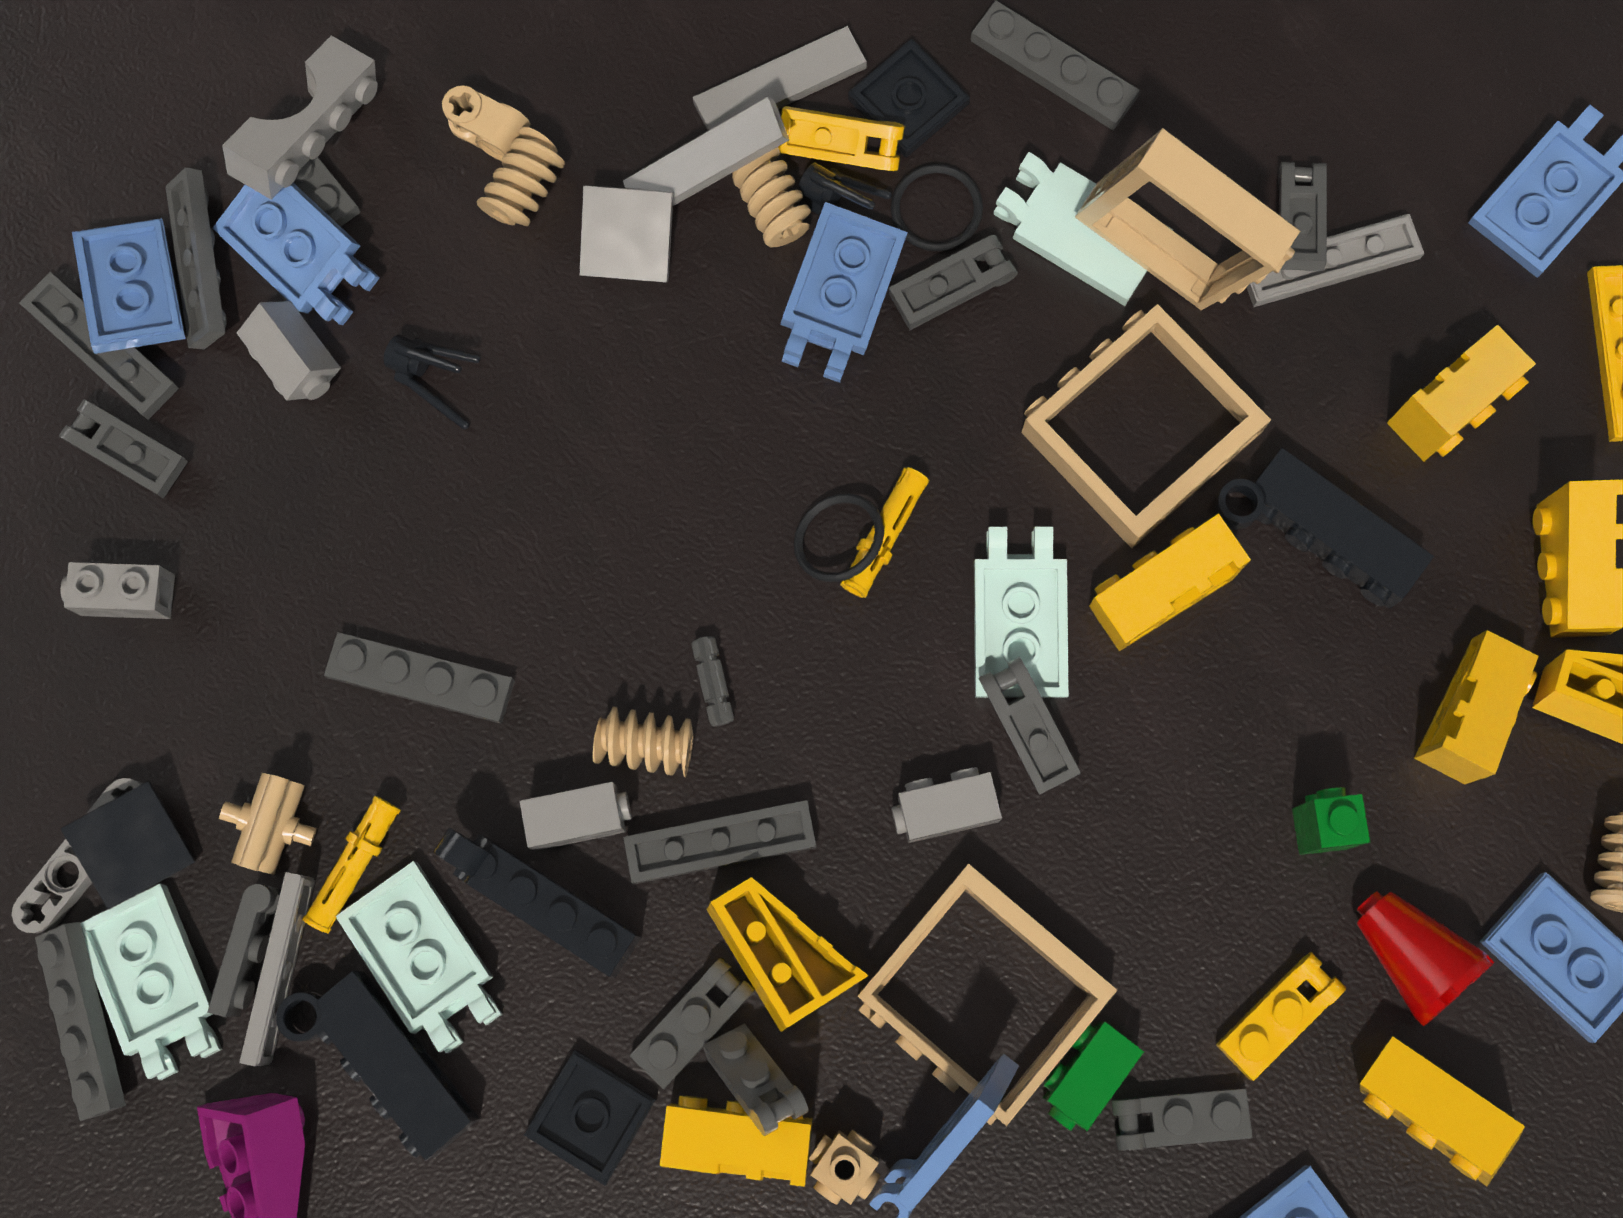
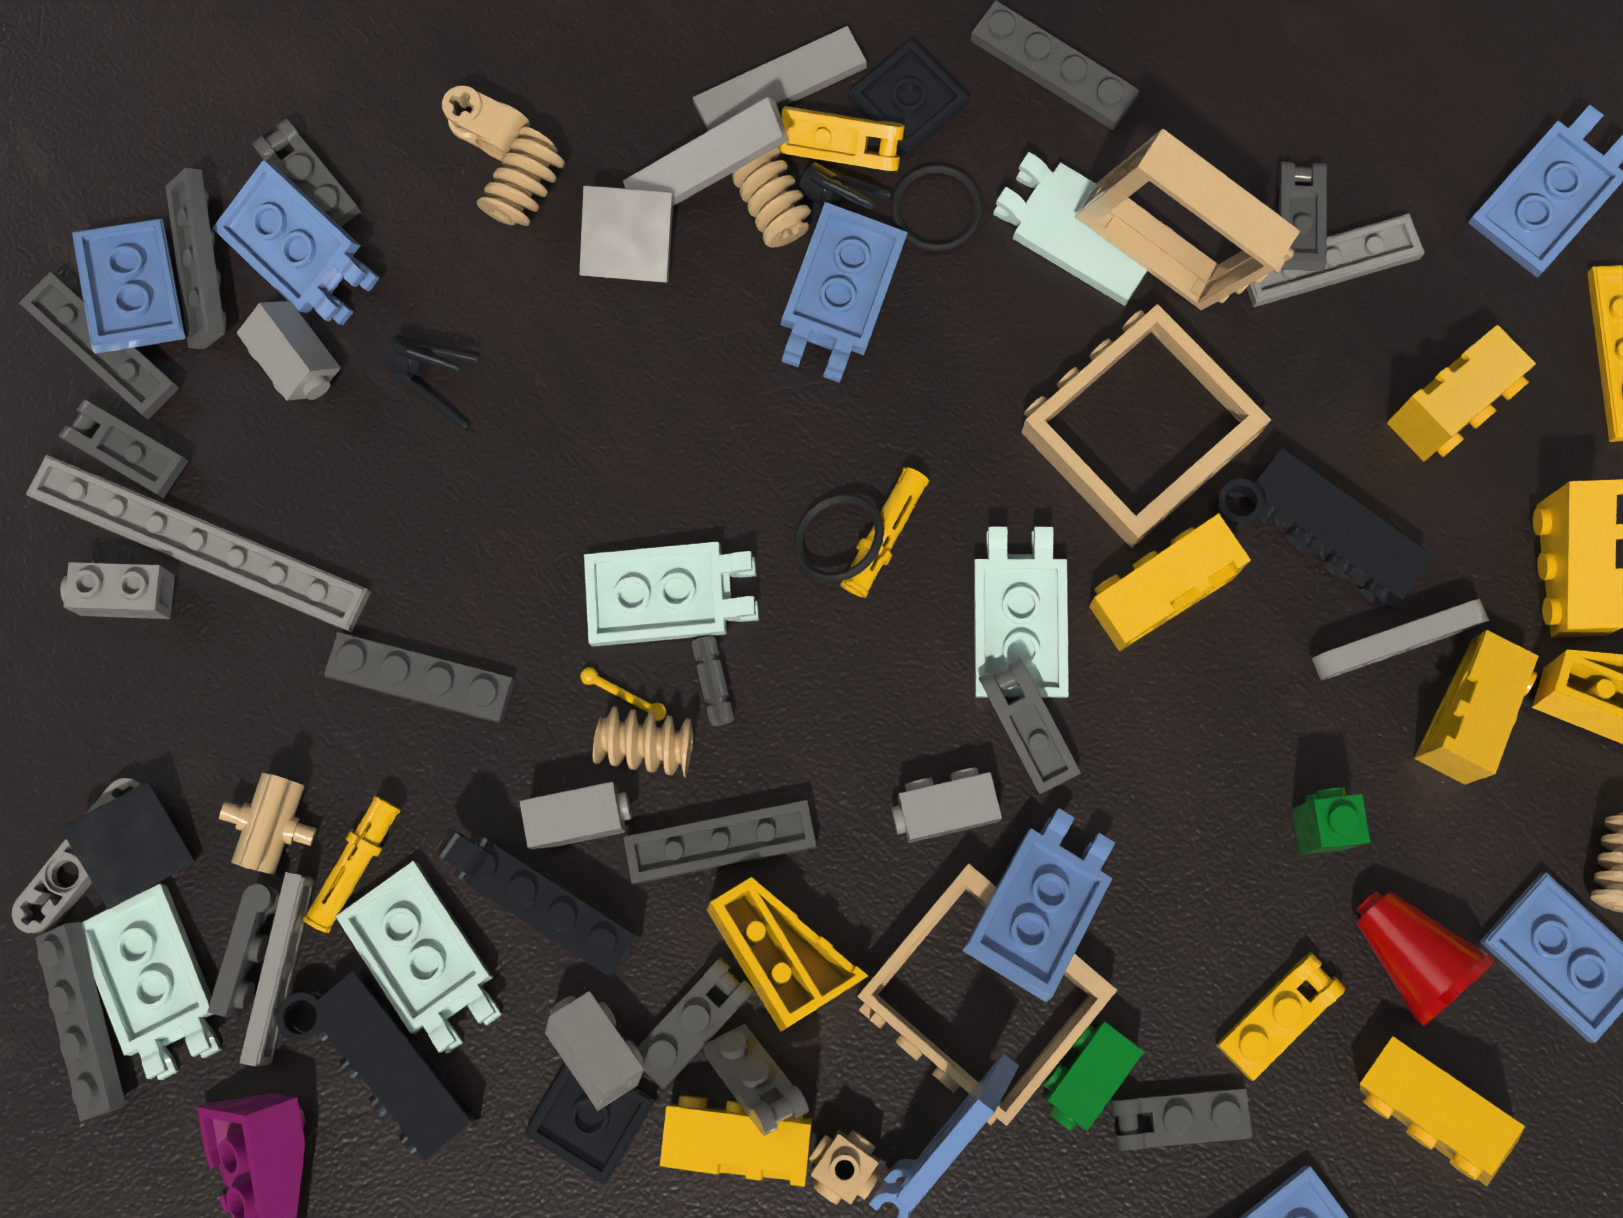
light grey arch [222,35,378,200] -> none
dark grey plate [889,235,1018,330] -> none
none -> light grey tile [26,455,371,633]
none -> light grey brick [545,991,644,1111]
none -> yellow hinge [580,667,667,722]
none -> light aqua tile [584,542,759,647]
none -> medium blue tile [962,808,1115,1002]
none -> light grey beam [1312,599,1489,681]

